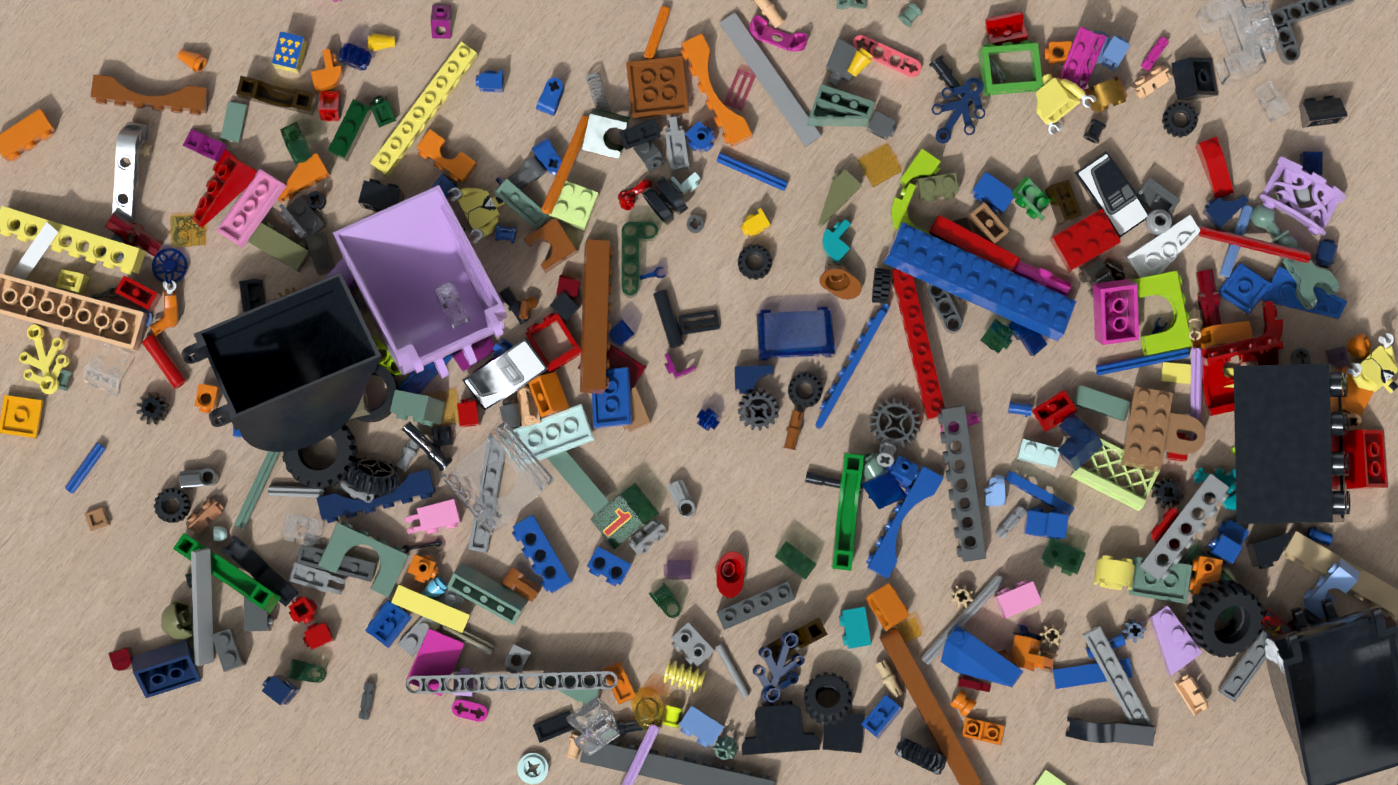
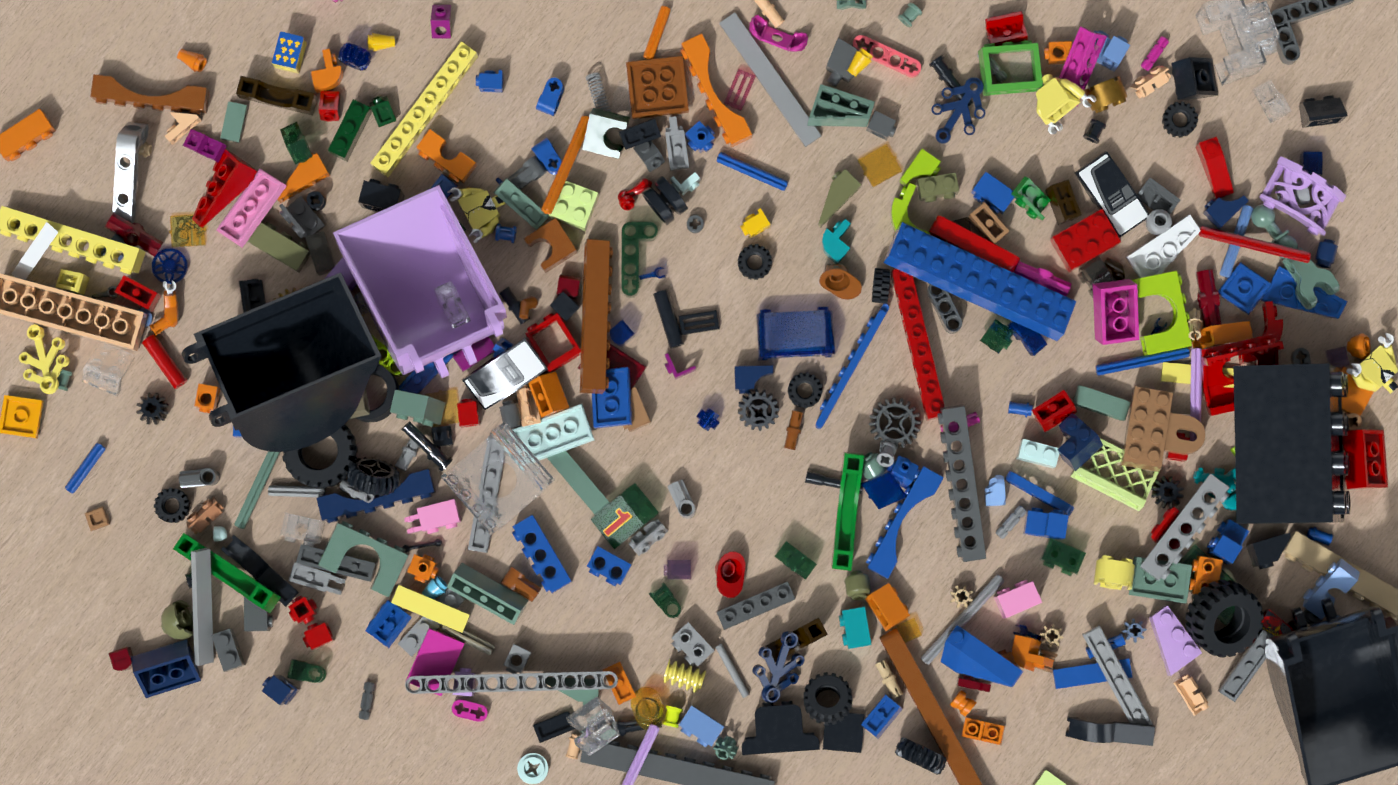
none -> light nougat slope [165,112,202,145]
none -> olive head [844,570,871,600]

